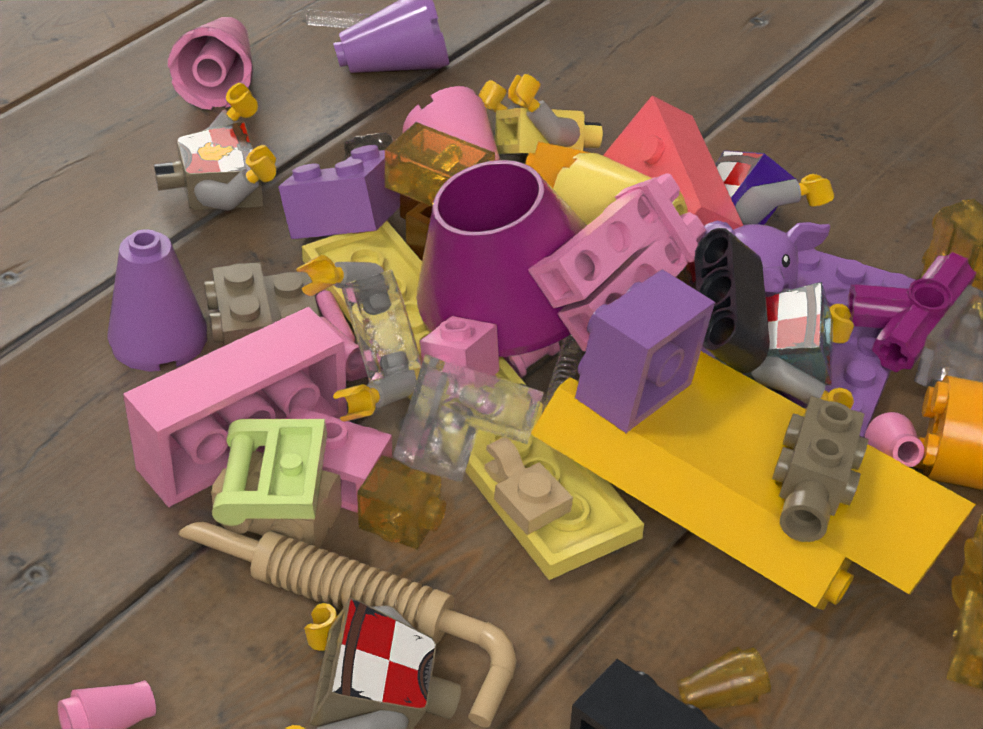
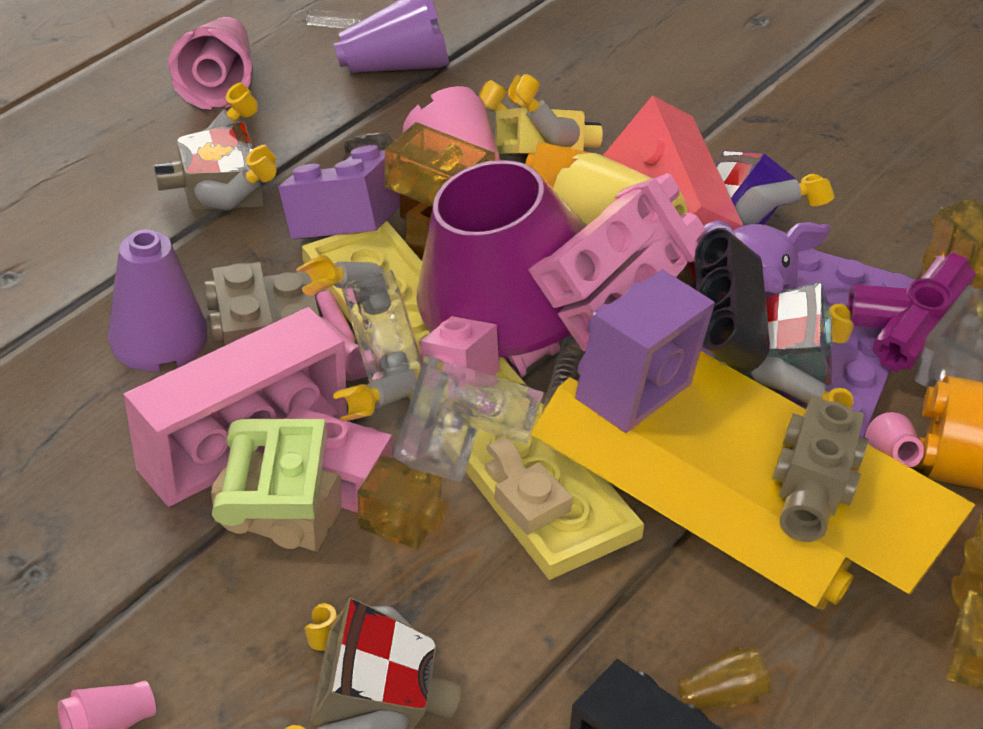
tan piece [178,522,517,727] -> none

